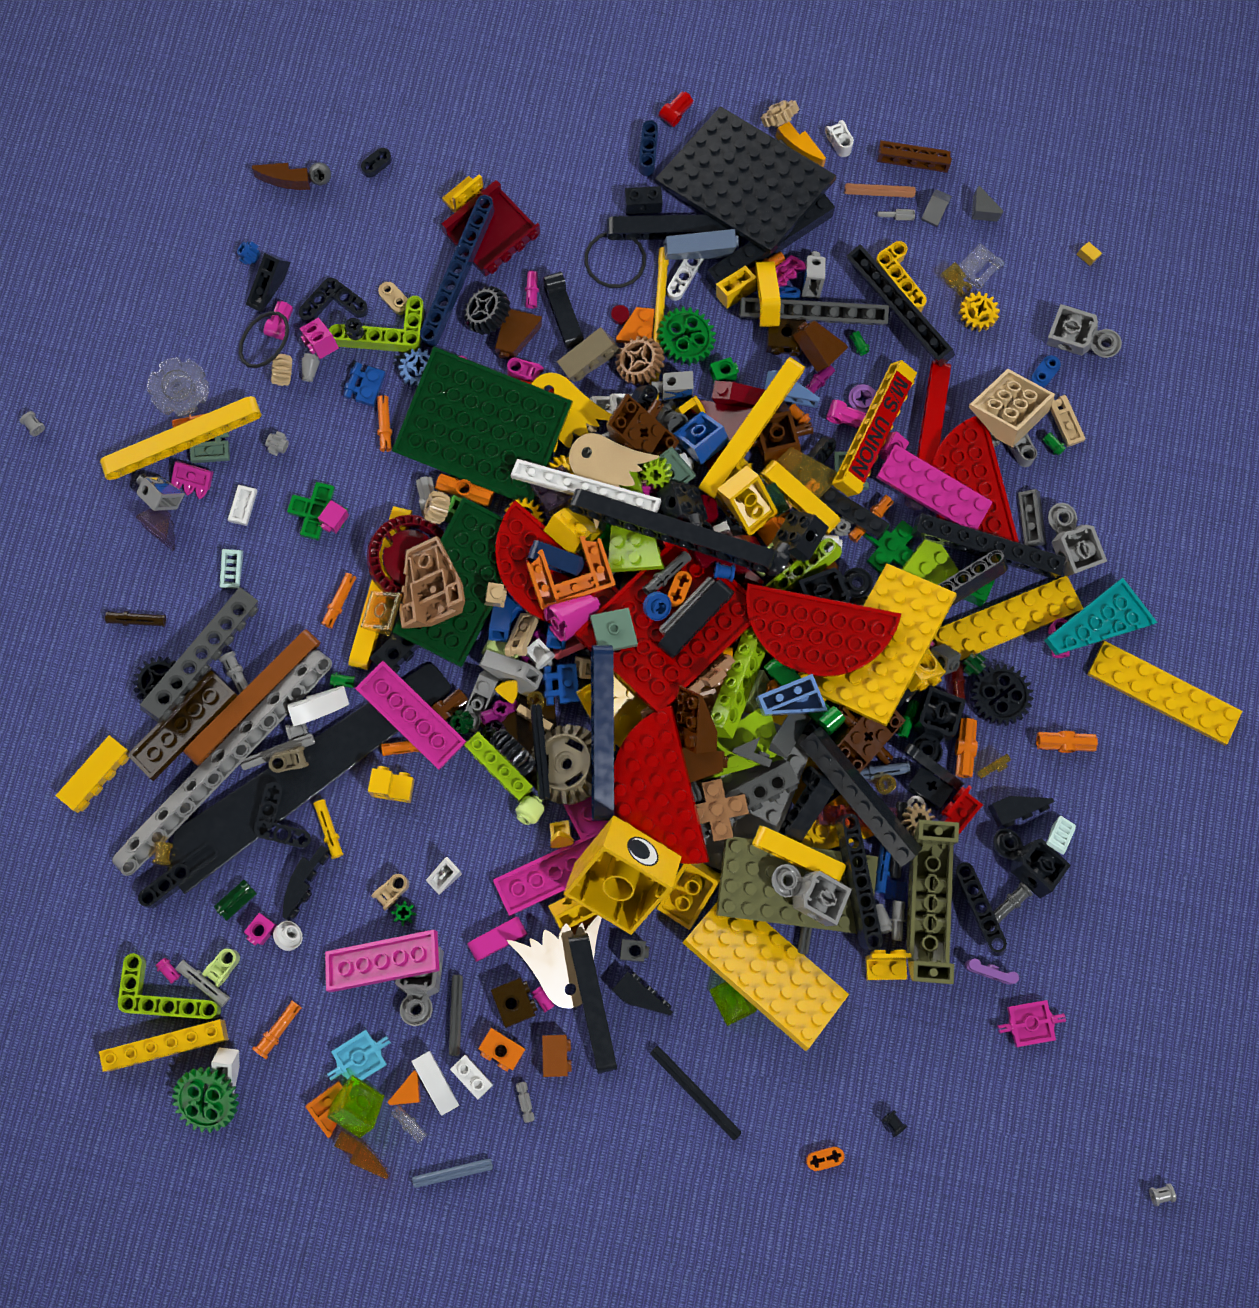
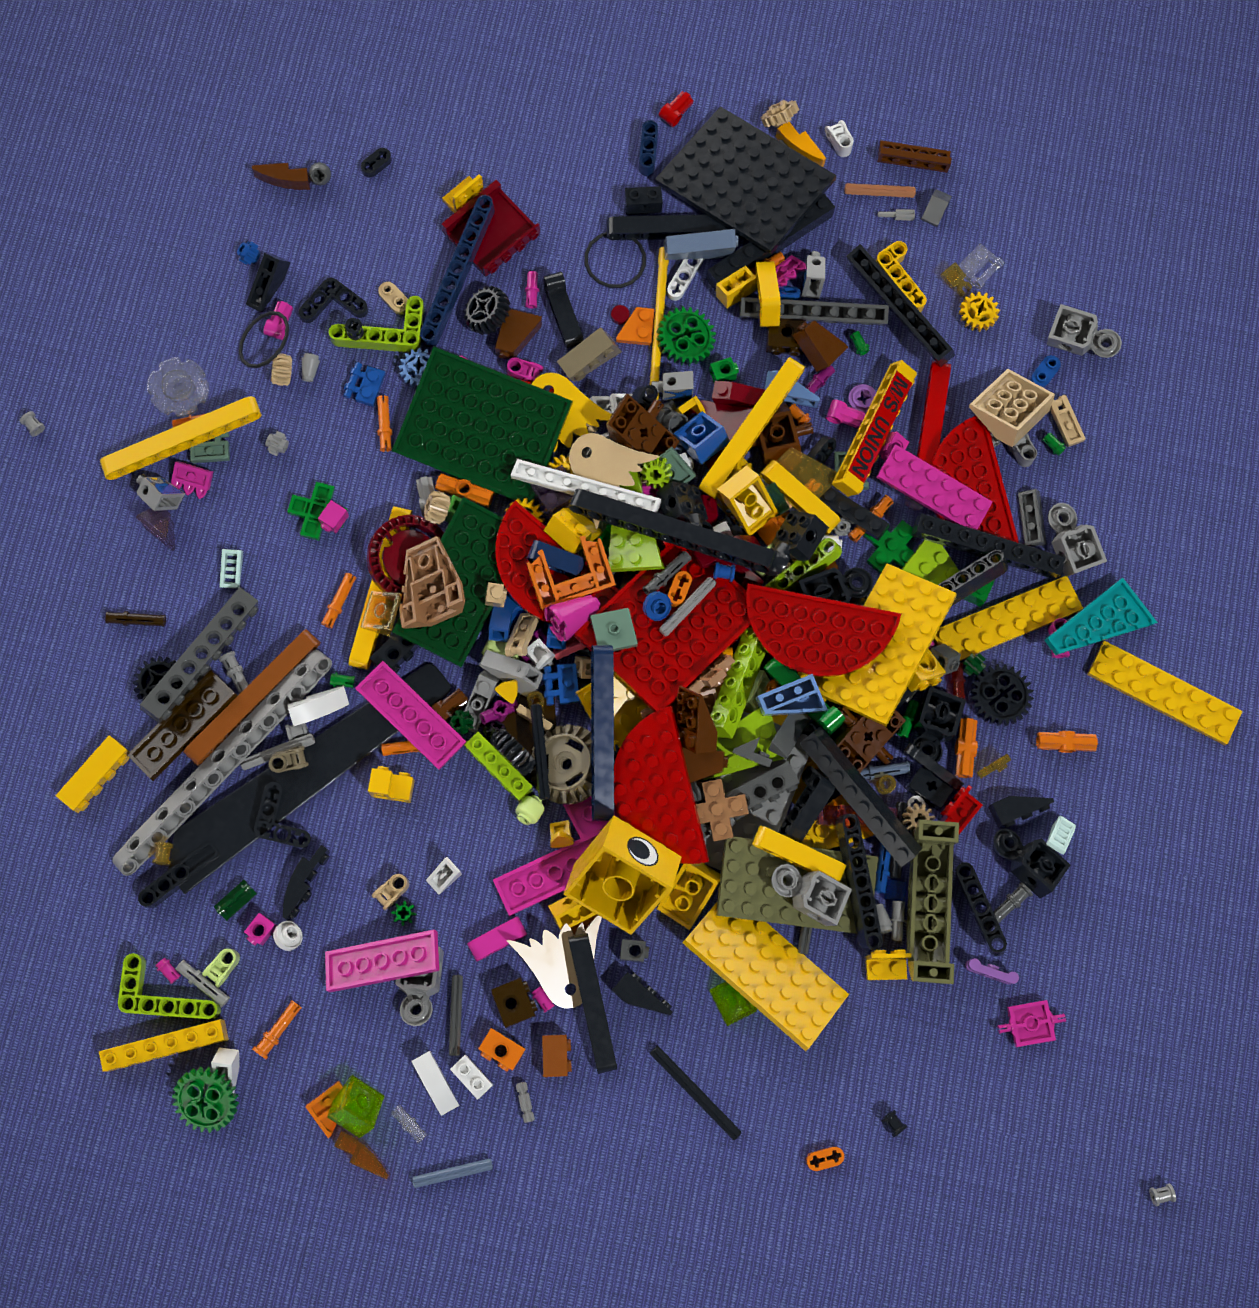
white plate [228,485,257,526] -> none
dark pink brick [299,317,339,359] -> none
yellow pin [313,799,344,859] -> none
medium azure plate [327,1030,391,1087] -> none
orange slope [387,1070,421,1105] -> none
medium nougat gear [615,336,665,386] -> none
black beam [657,579,735,659] -> none
dark grey slope [972,186,1004,222] -> none
yellow slope [1077,242,1102,266] -> none

